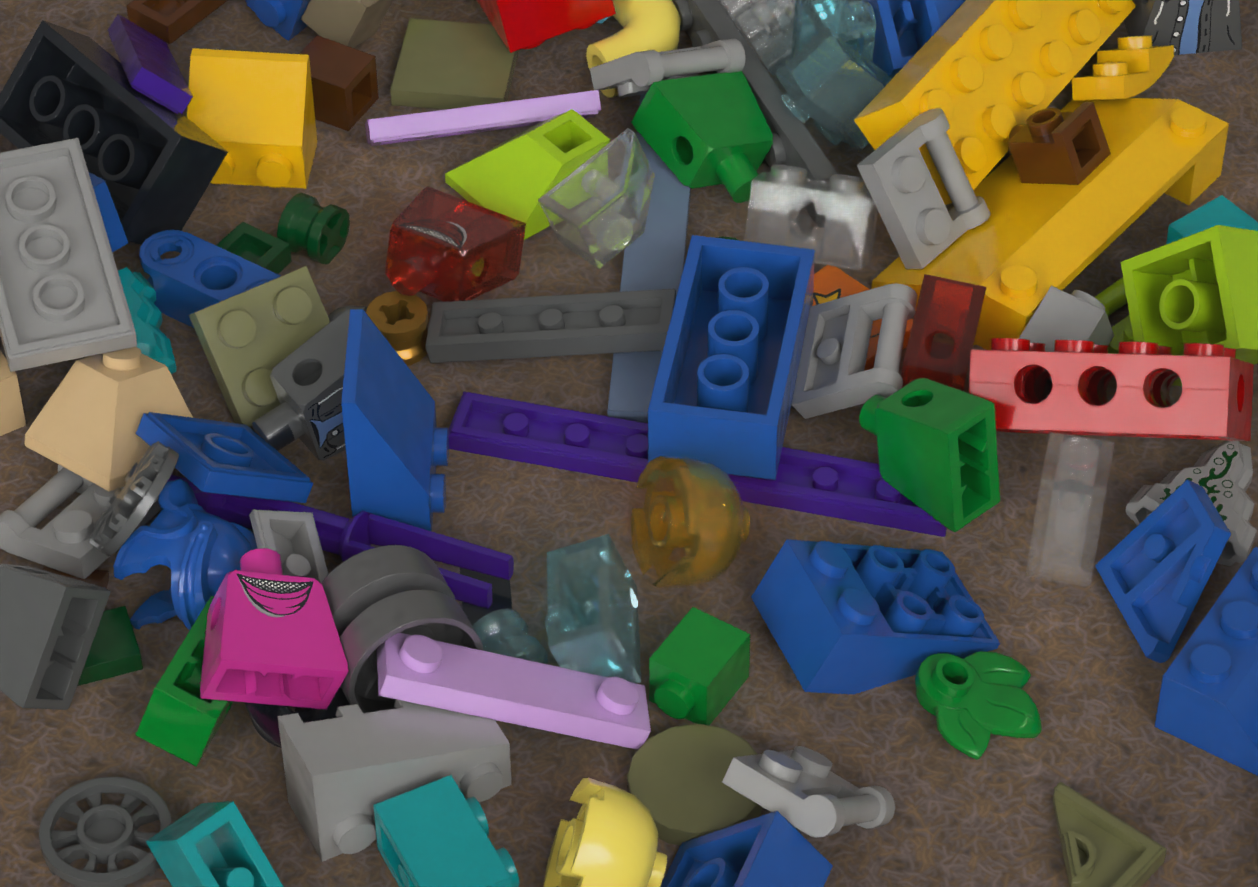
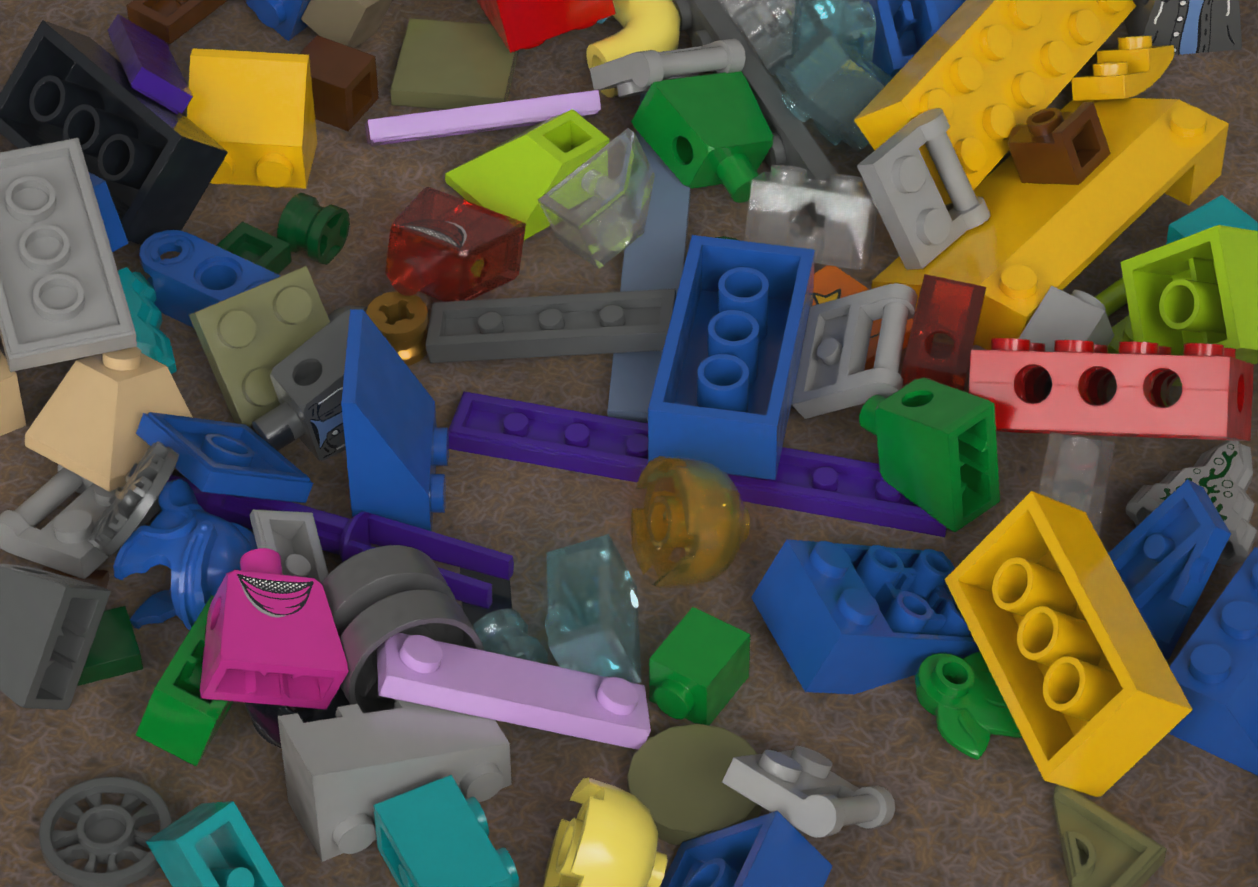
none -> yellow brick [944,491,1193,797]

